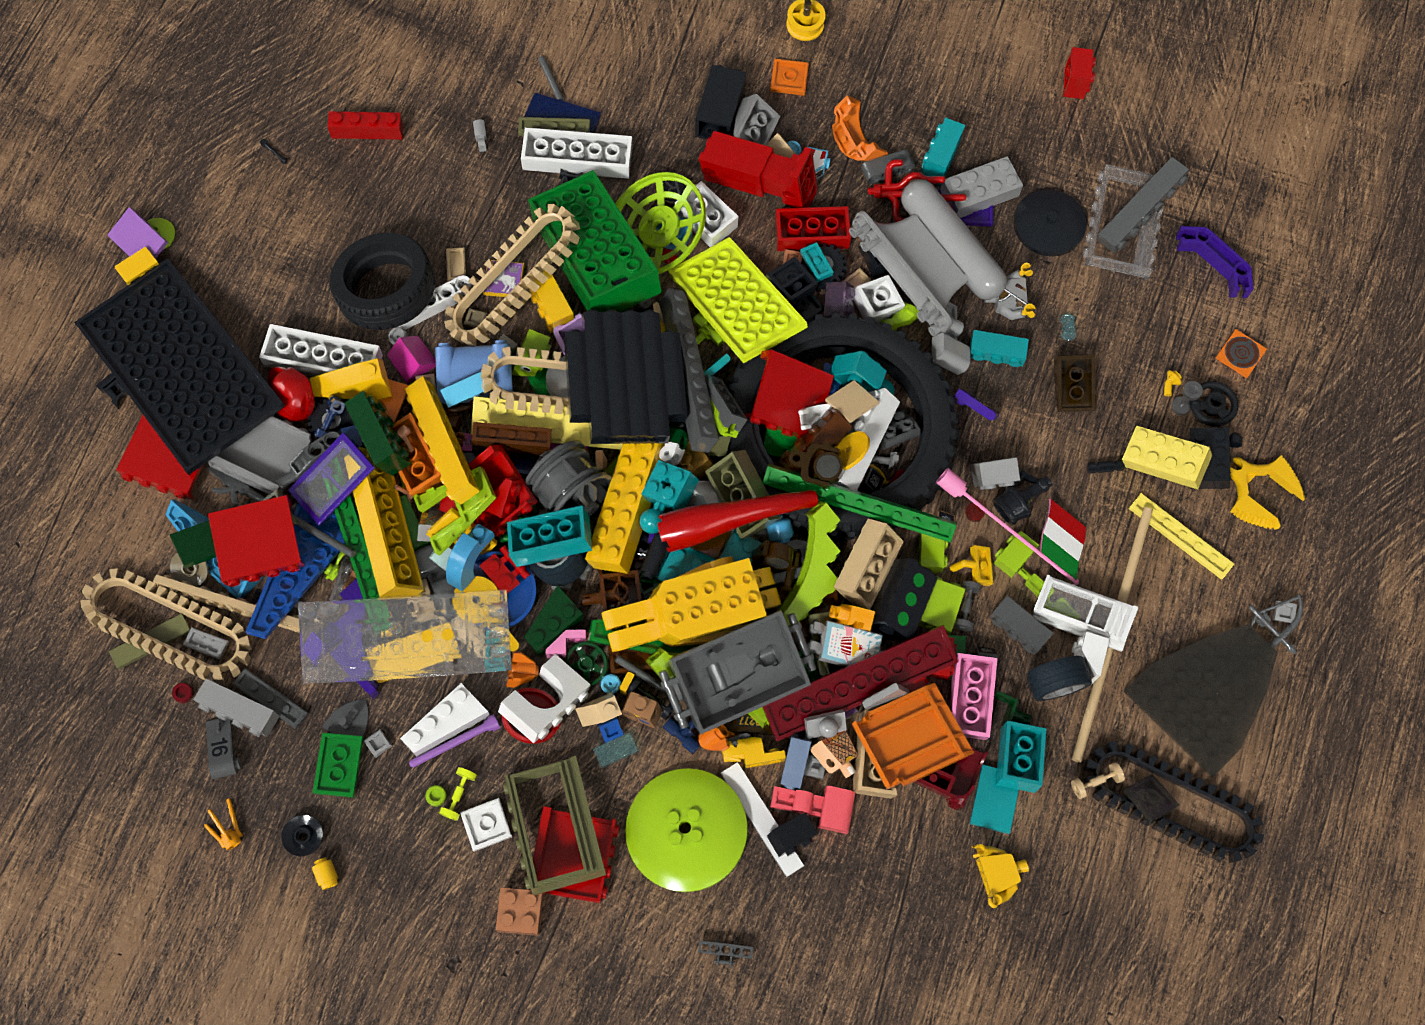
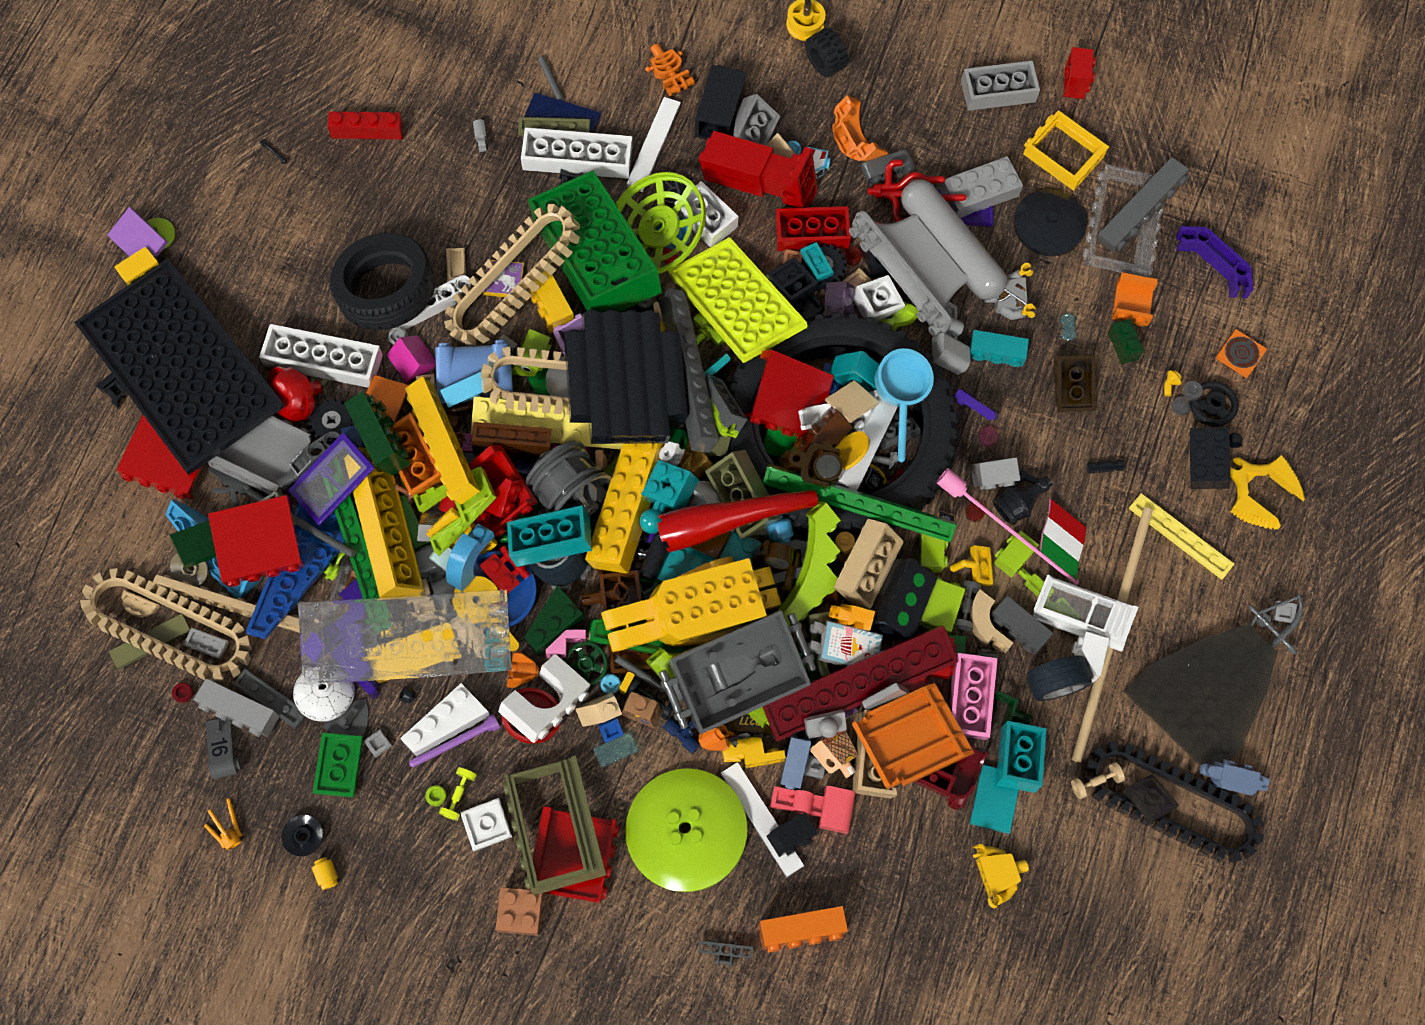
yellow wedge [310,358,392,400] -> none
dark blue bar [314,395,345,438] -> none
nougat hand [397,425,414,453] -> none
dark tan tile [464,308,488,329] -> none
orange tile [770,58,809,96] -> none
teal brick [920,117,965,186] -> none
light yellow brick [1122,426,1212,489] -> none
none -> tan tile [122,590,160,618]
none -> white dish [293,664,355,721]
none -> black hinge [399,686,416,703]
none -> white tile [626,97,681,192]
none -> orange torso [645,43,695,96]
none -> orange brick [758,906,848,953]
none -> black tyre [805,27,849,77]
none -> pearl gold wheel [835,532,855,564]
none -> clear red tile [844,247,862,266]
none -> medium azure piece [875,348,934,462]
none -> light grey brick [961,61,1040,111]
none -> tan arch [969,590,1013,653]
none -> clear pink tile [978,427,998,447]
none -> yellow window [1023,110,1109,191]
none -> dark green brick [1108,319,1144,365]
none -> orange panel [1112,272,1158,326]
none -> sand blue hinge [1199,759,1270,796]

